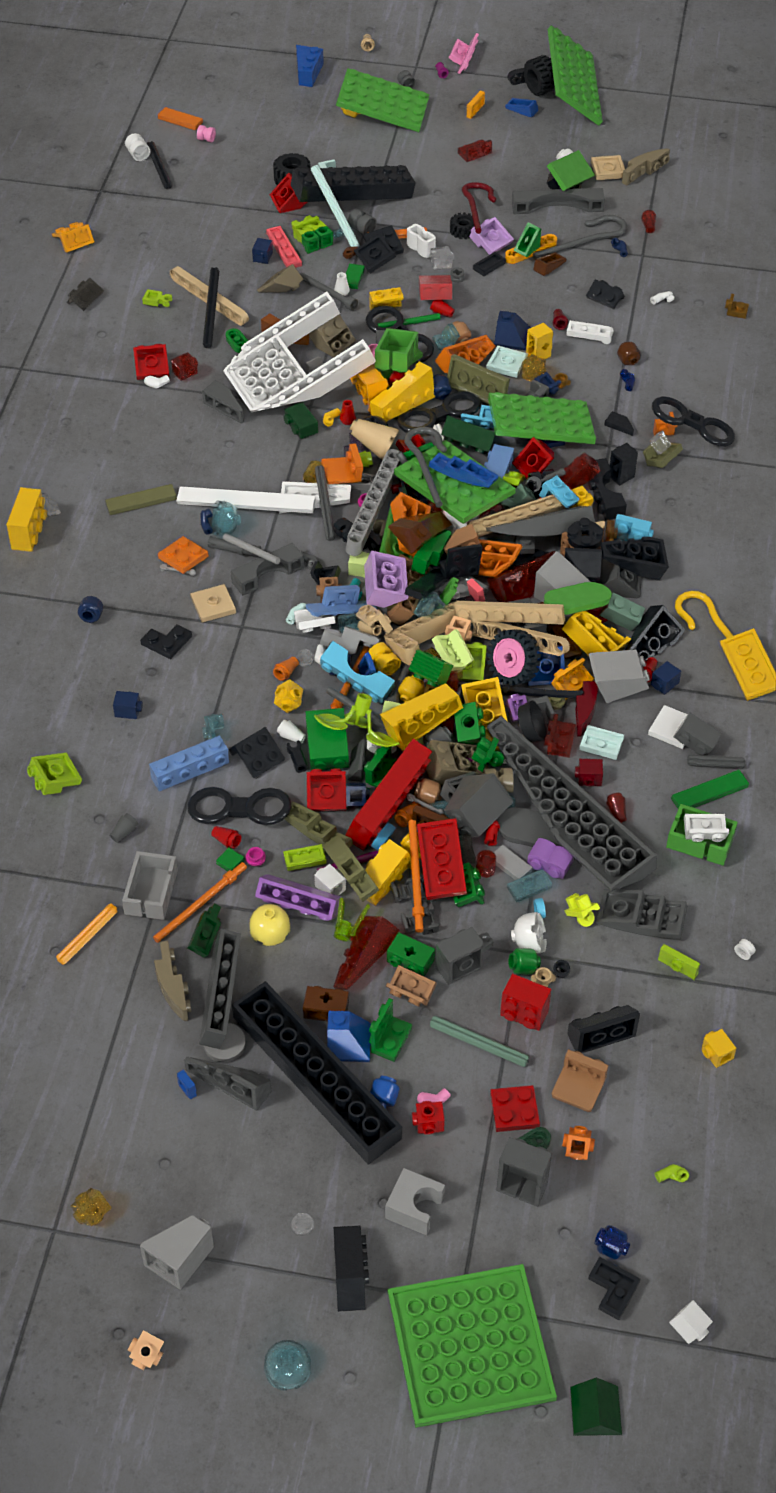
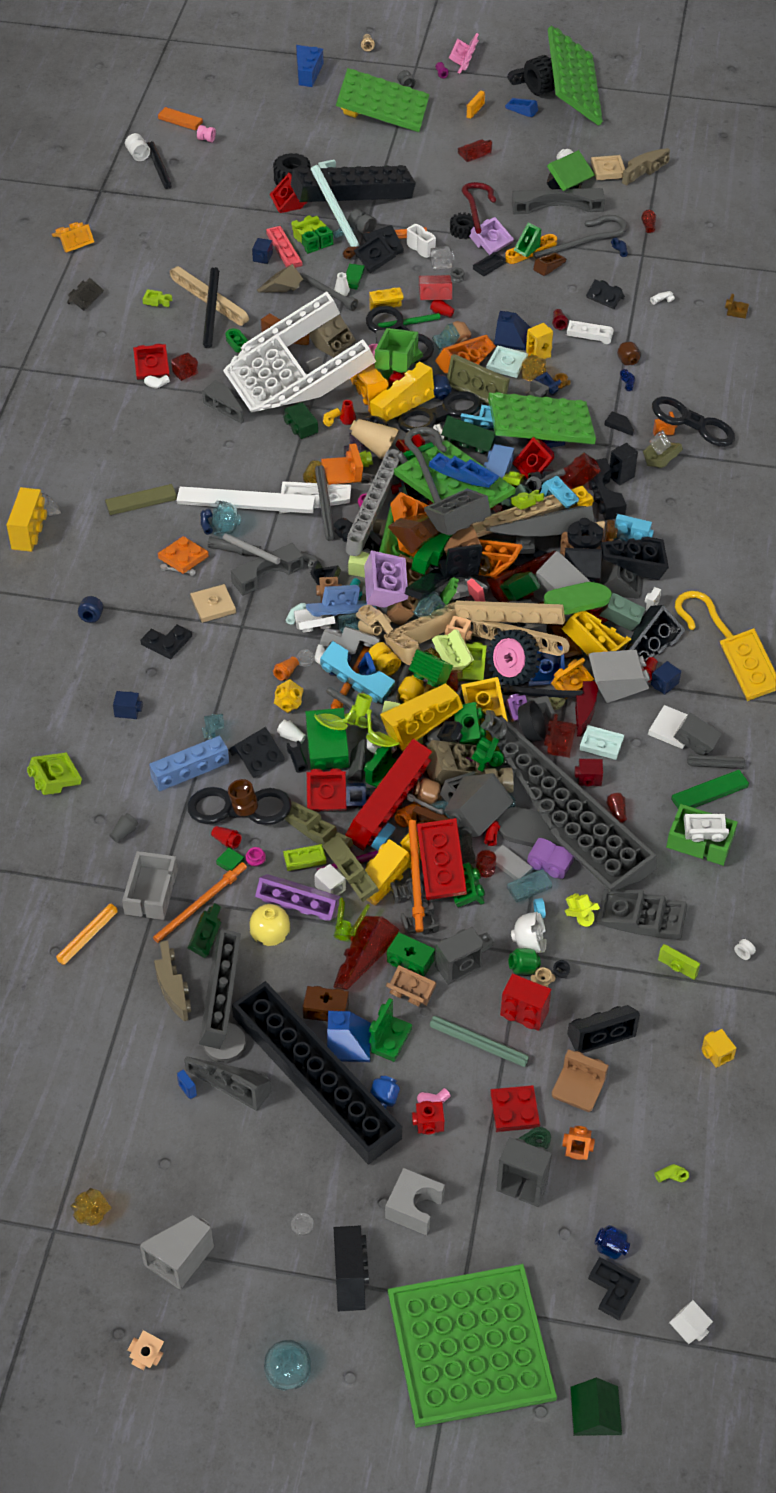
none -> reddish brown wheel [228,779,258,816]
none -> dark grey slope [424,488,491,535]
none -> black tile [437,721,463,743]
none -> dark brown arm [479,554,492,575]
none -> dark grey piece [481,710,507,739]
none -> dark green slope [500,572,541,601]
none -> lime plate [511,490,544,510]
none -> white plate [645,587,661,611]

